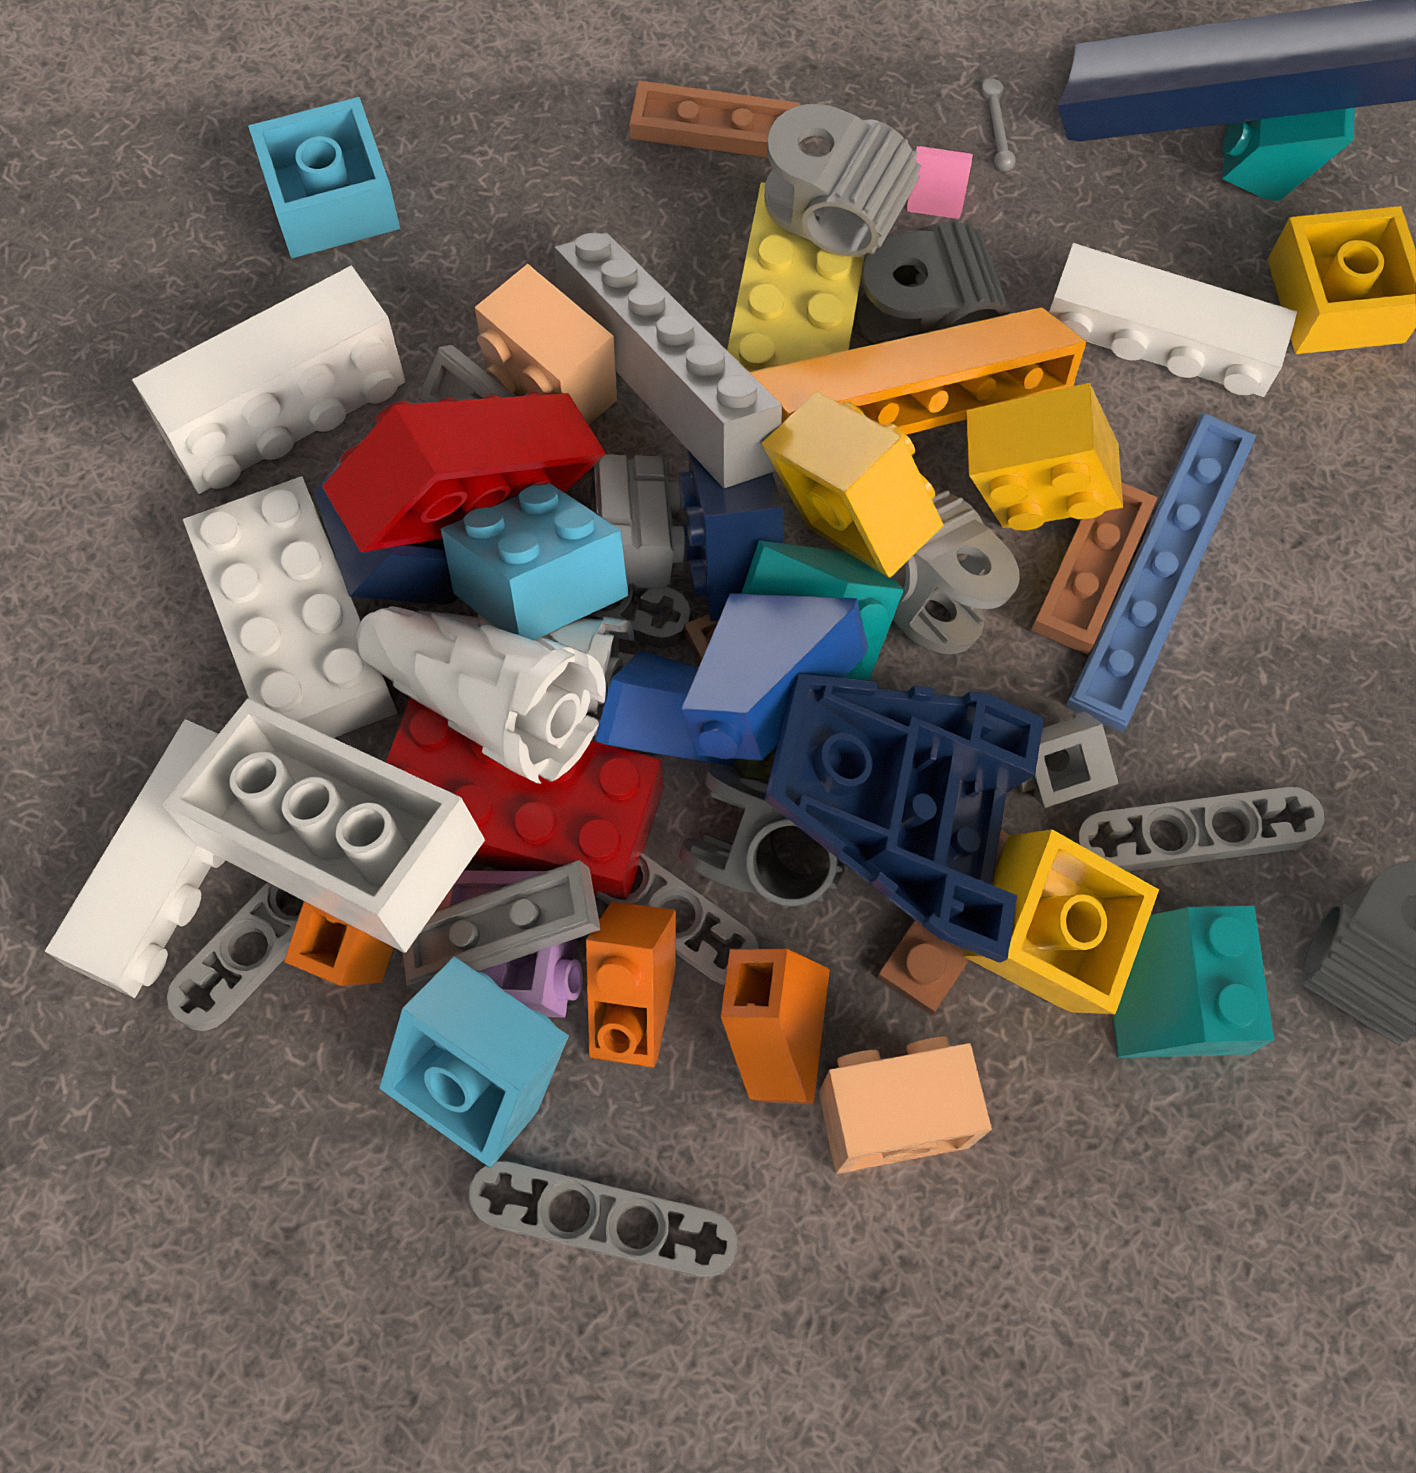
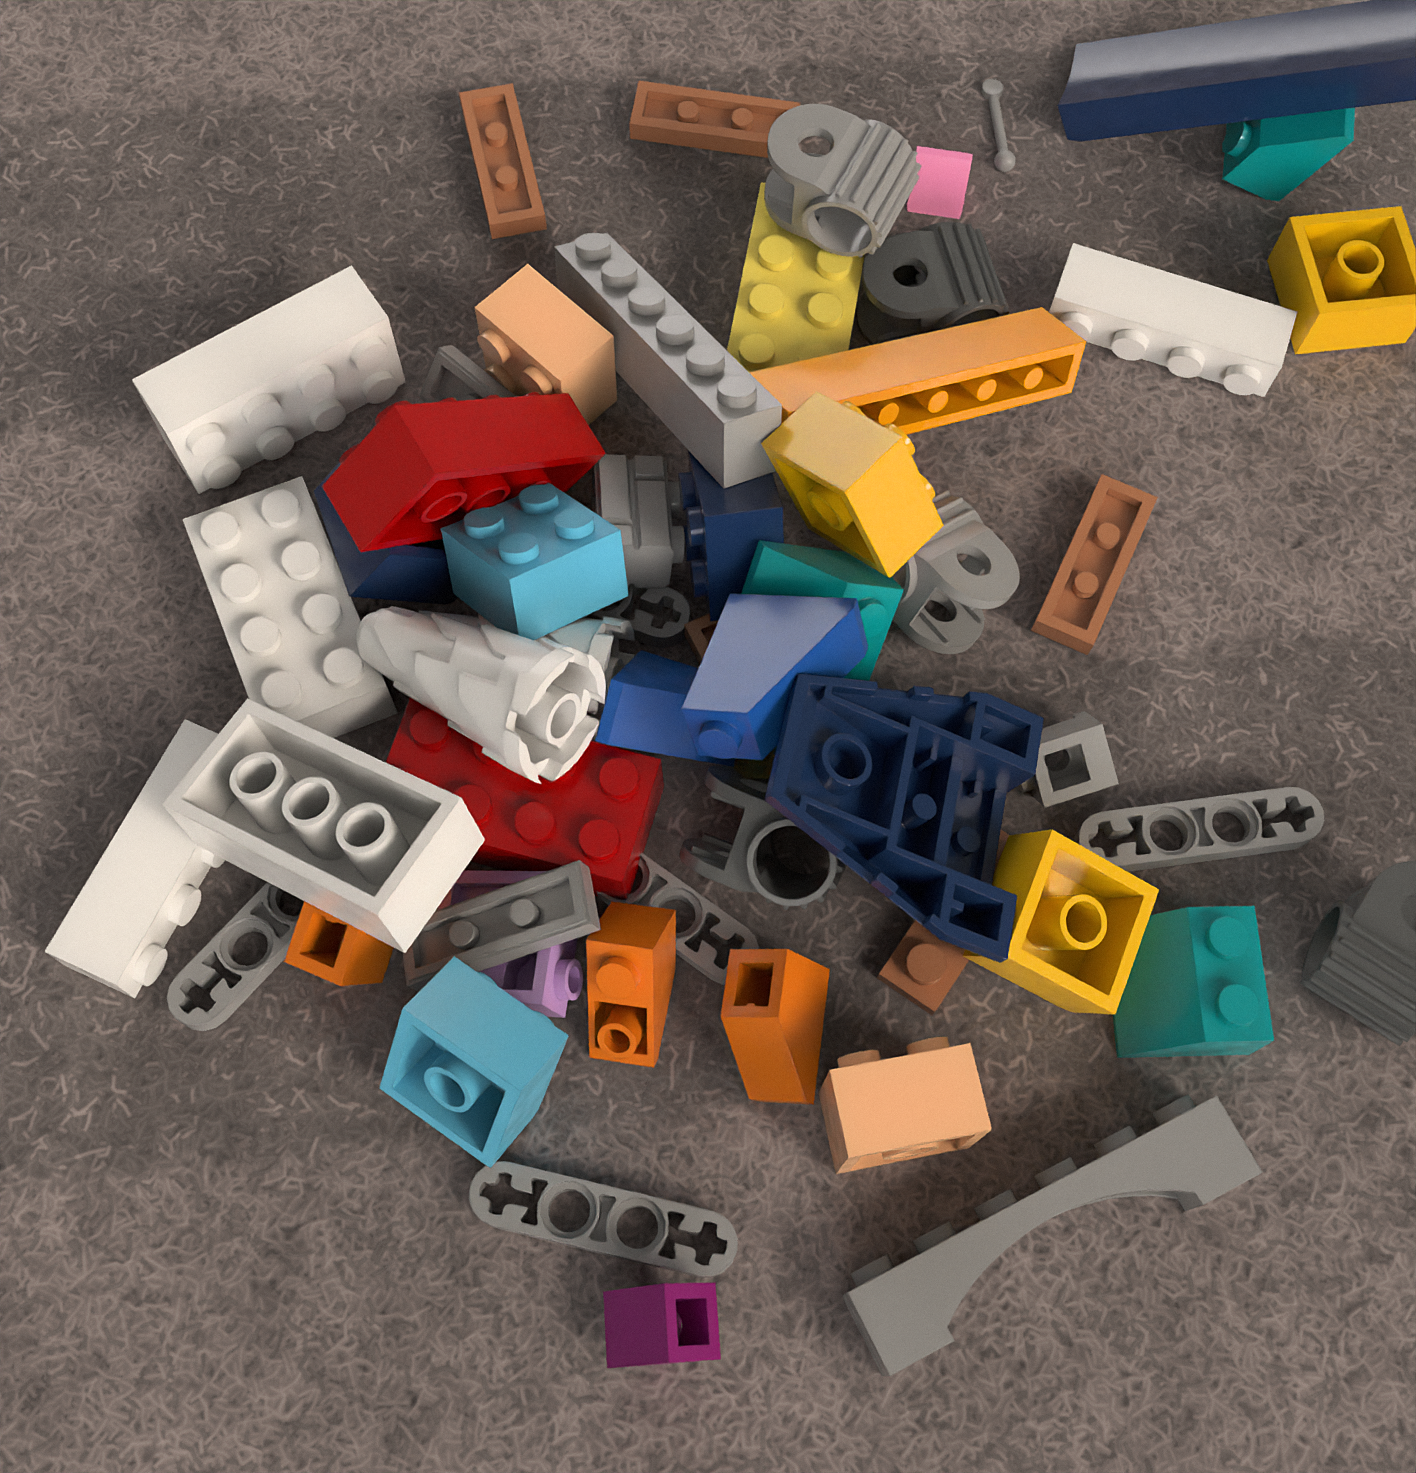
medium azure brick [248,97,400,259] -> none
yellow brick [967,383,1123,531] -> none
medium blue tile [1066,412,1257,732] -> none
none -> nougat plate [459,83,547,239]
none -> magenta brick [603,1282,721,1369]
none -> light grey arch [842,1094,1263,1376]

